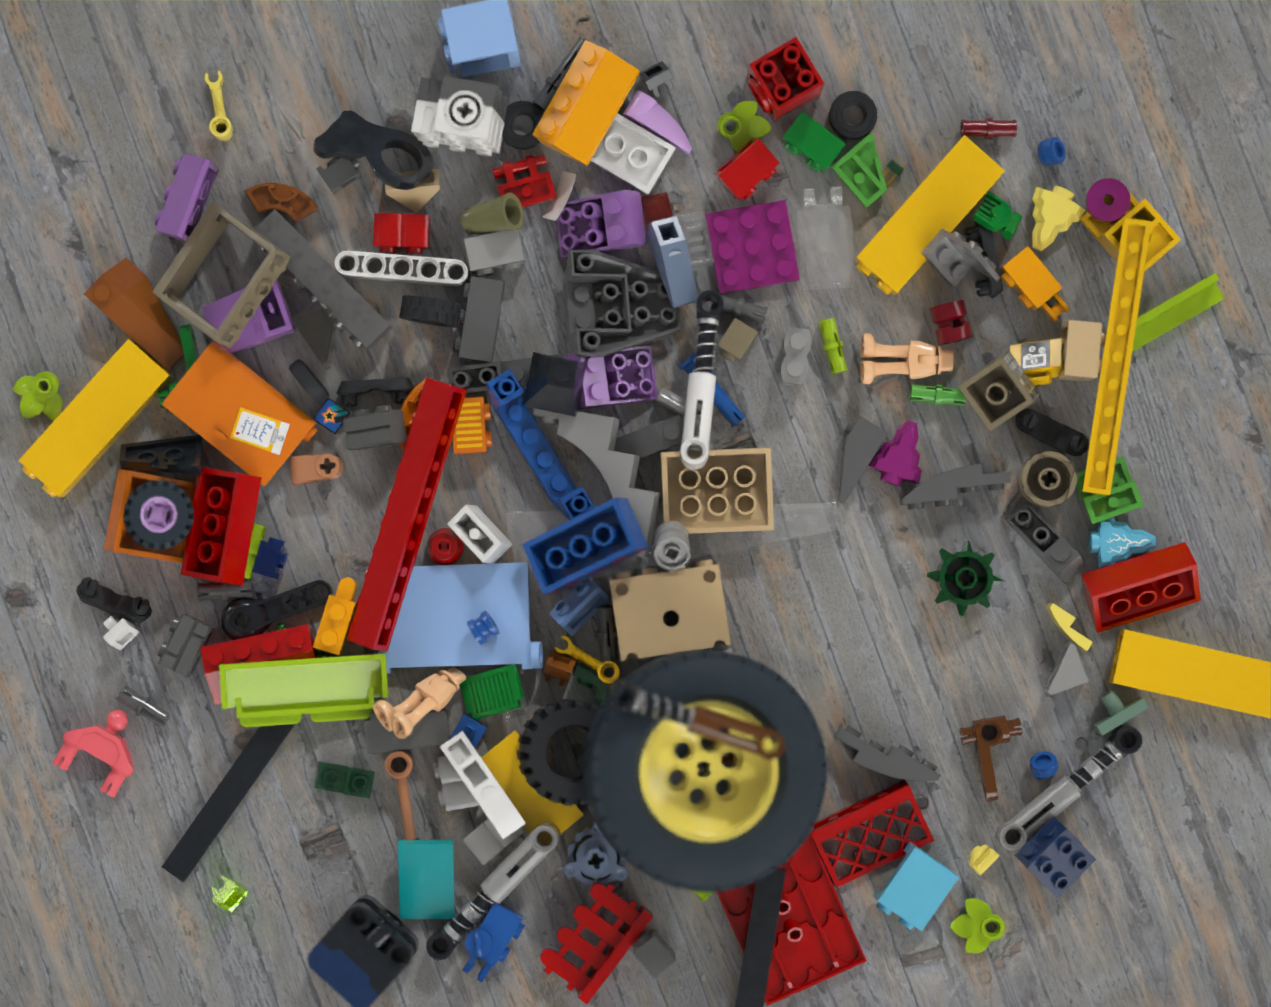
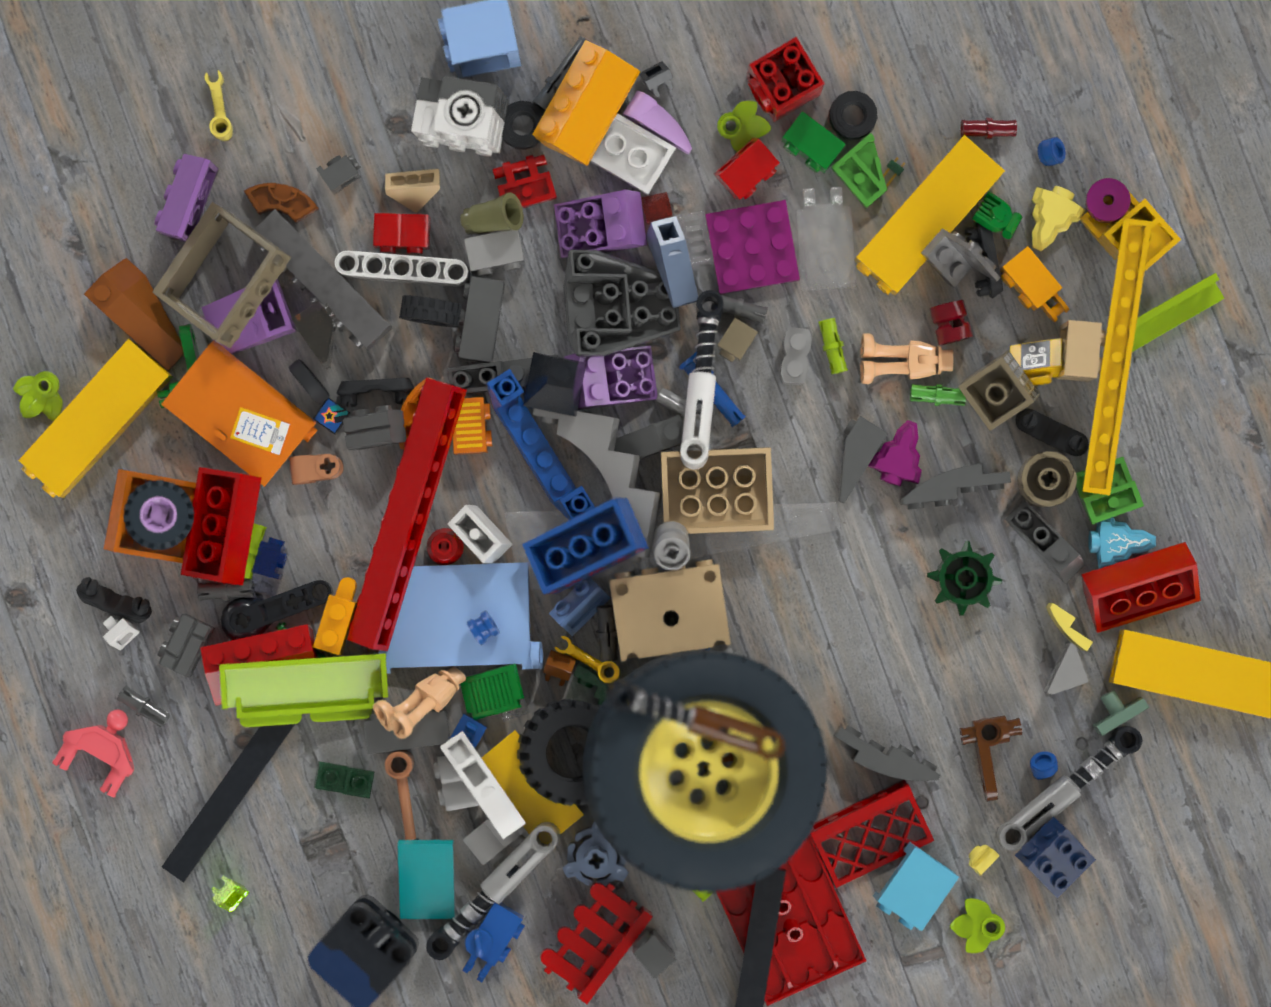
black wing [119,435,204,475] -> none
black animal [313,110,433,190] -> none
white sticker [542,171,576,221] -> none

